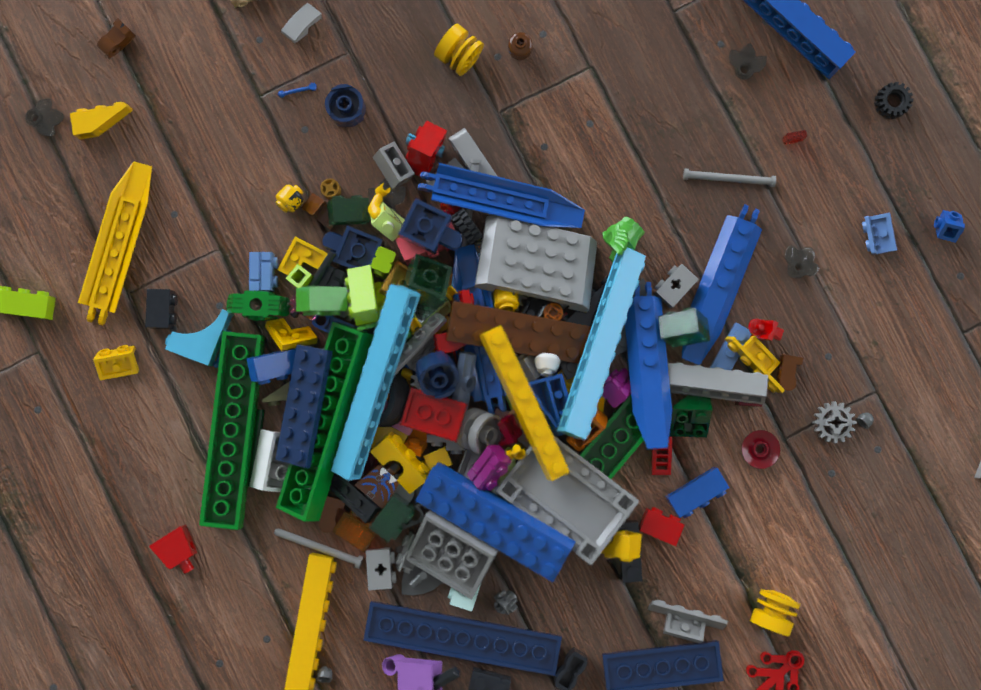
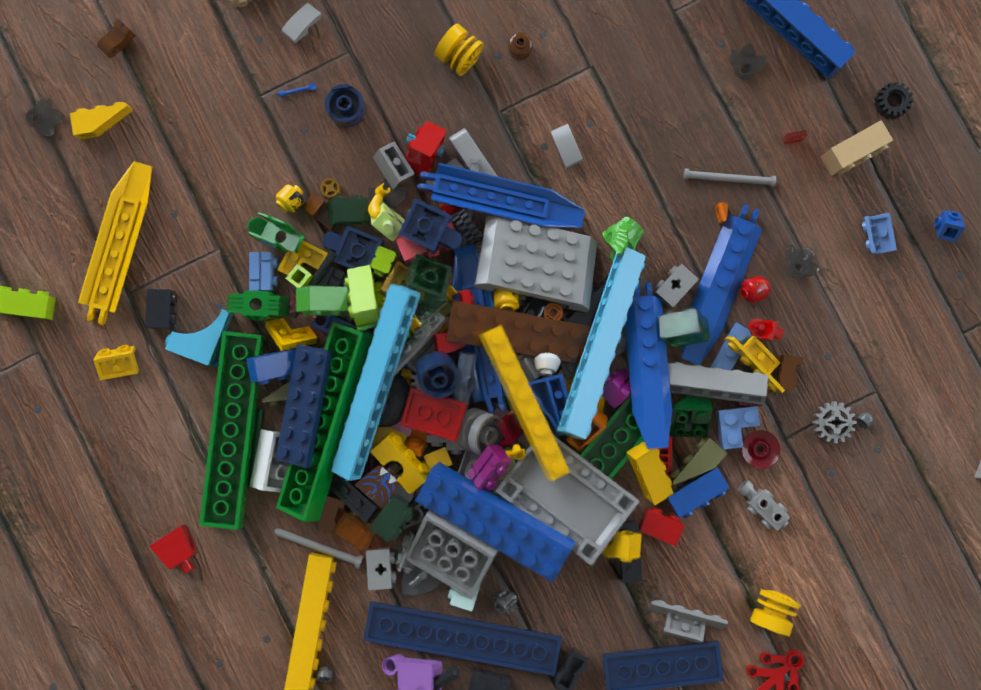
none -> green piece [247,212,305,254]
none -> light grey slope [551,124,584,169]
none -> yellow brick [626,442,674,506]
none -> olive slope [670,438,727,485]
none -> orange slope [714,202,728,224]
none -> medium blue brick [715,406,760,449]
none -> light grey brick [737,480,790,531]
none -> red head [740,276,771,303]
none -> tan brick [821,120,893,176]

